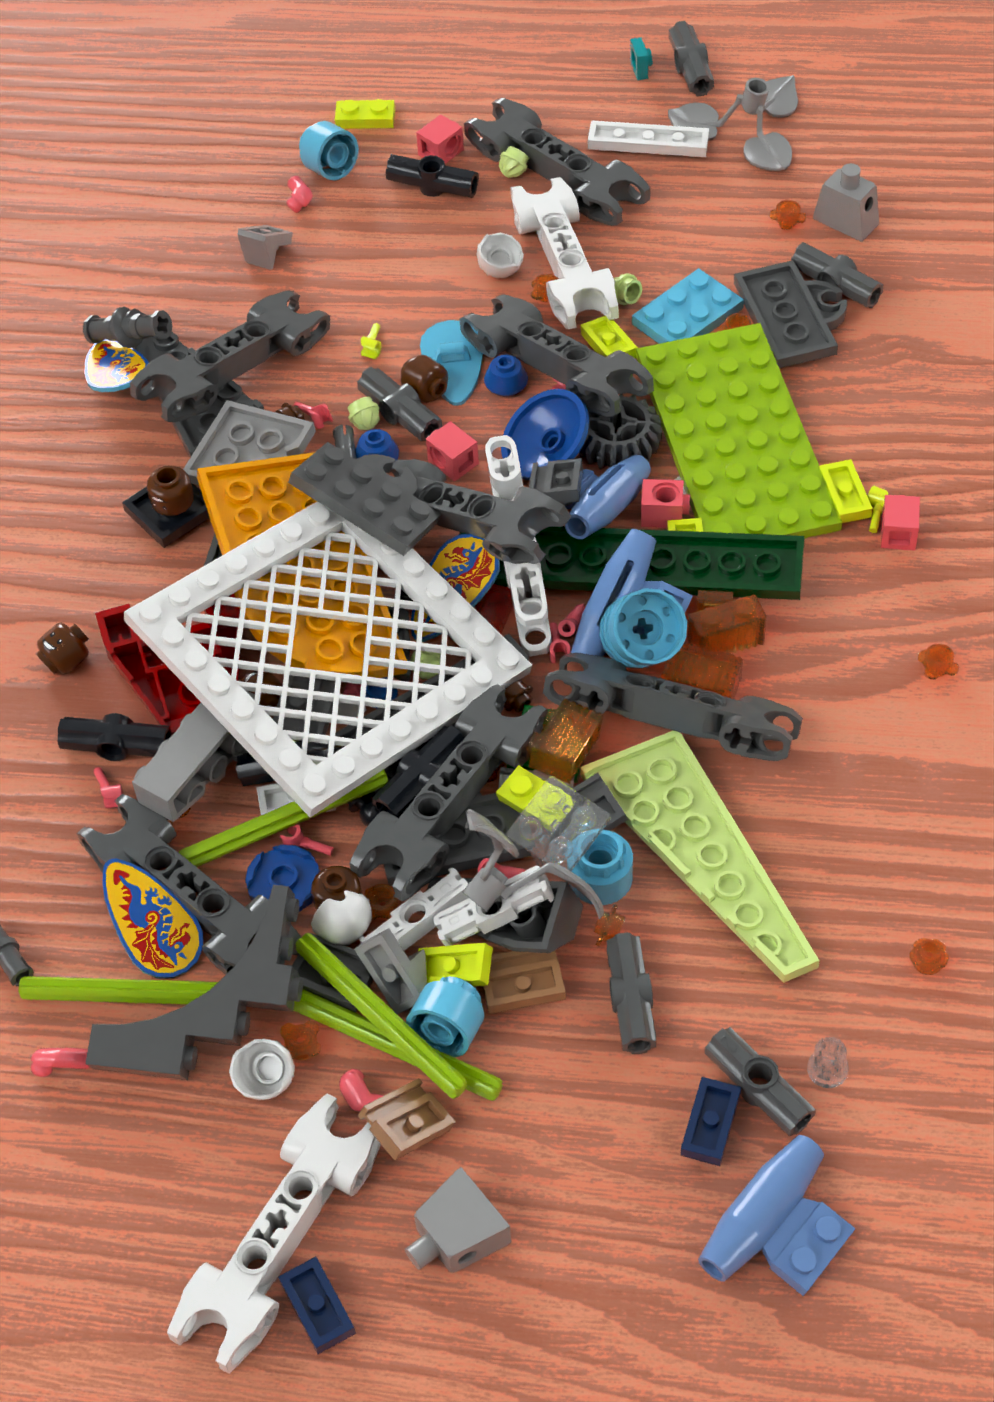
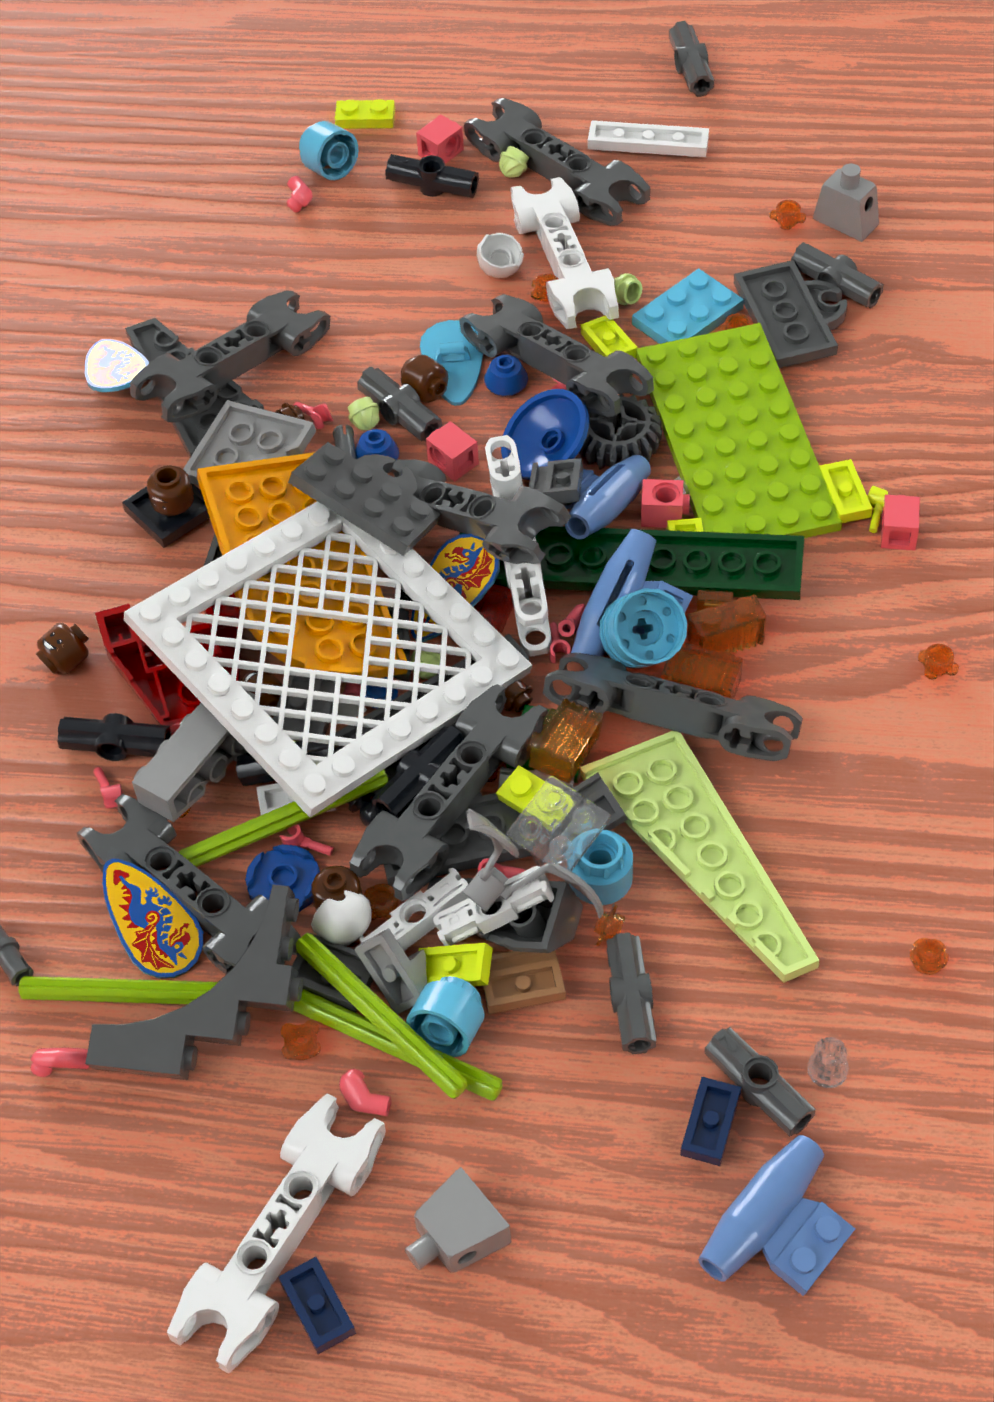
dark grey piece [83,307,172,348] -> none
white hair [229,1038,295,1100] -> none
light grey slope [237,225,293,270] -> none
medium nougat plate [358,1078,456,1161] -> none
neon yellow hand [361,323,381,359] -> none
teal plate [630,37,653,80] -> none
light grey plant [668,75,798,171] -> none

